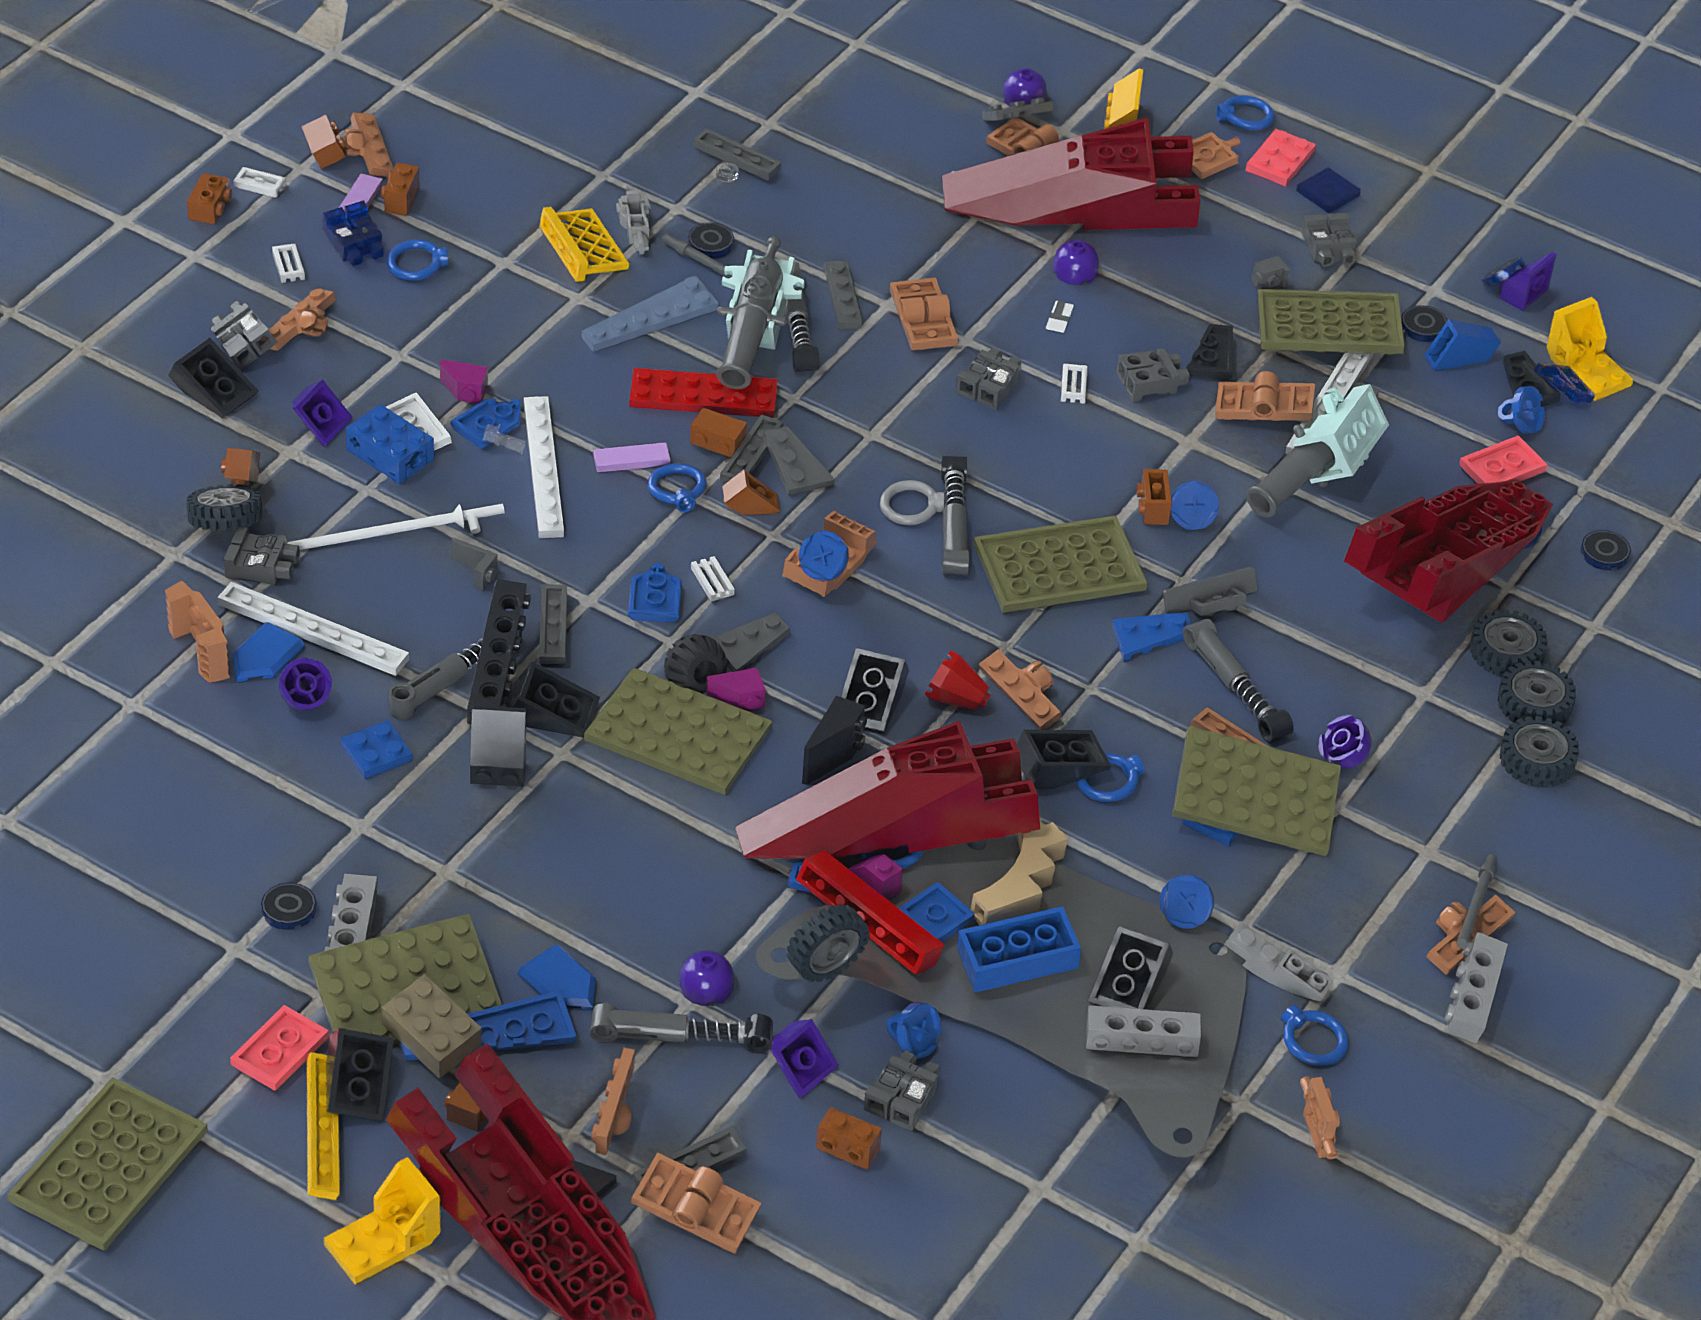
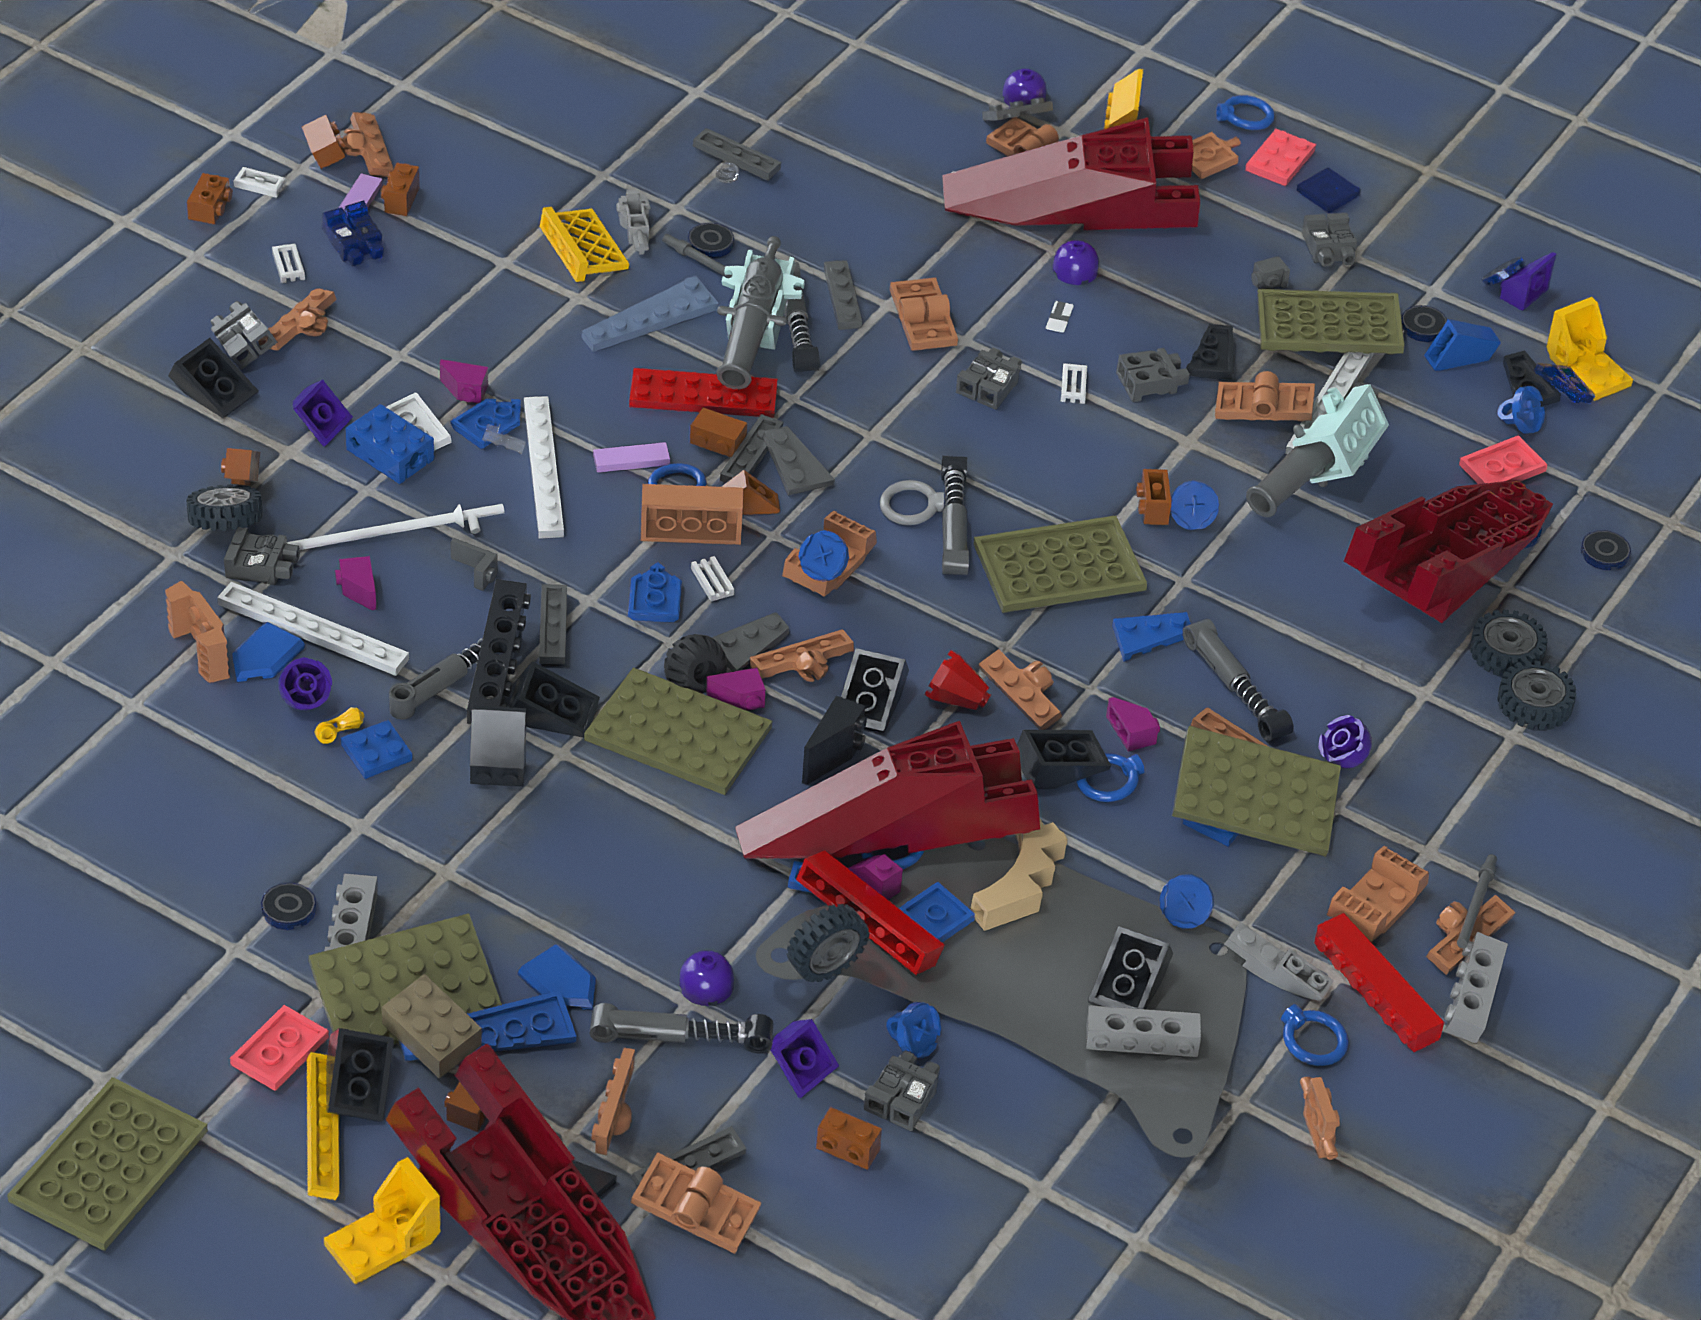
blue piece [387,239,449,281] -> none
blue brick [957,906,1081,993] -> none
dark grey bracket [1163,567,1257,617] -> none
black wheel [1499,716,1579,787] -> none
none -> yellow piece [314,707,365,744]
none -> magenta slope [335,556,376,610]
none -> nougat brick [641,484,743,545]
none -> nougat plate [750,629,854,682]
none -> magenta slope [1106,697,1160,752]
none -> red brick [1314,913,1444,1052]
none -> nougat plate [1327,846,1429,942]

